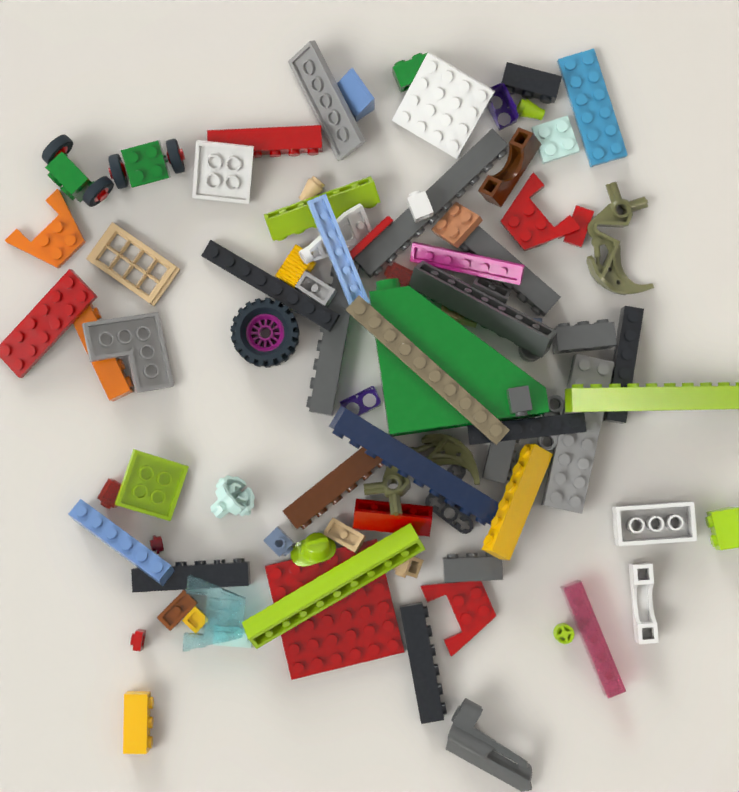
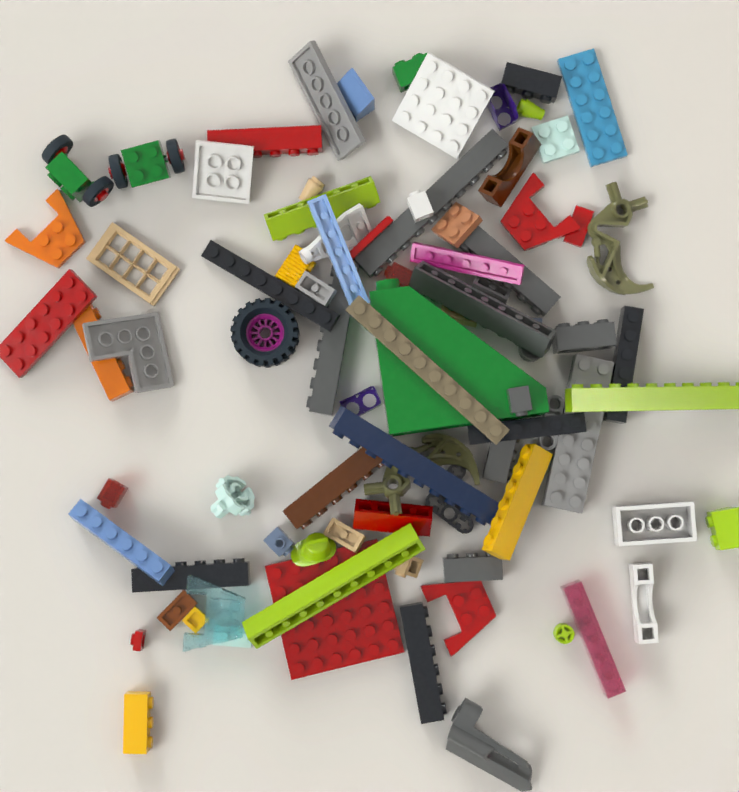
lime plate [115,449,189,521] -> none
dark red plate [150,535,164,554] -> none

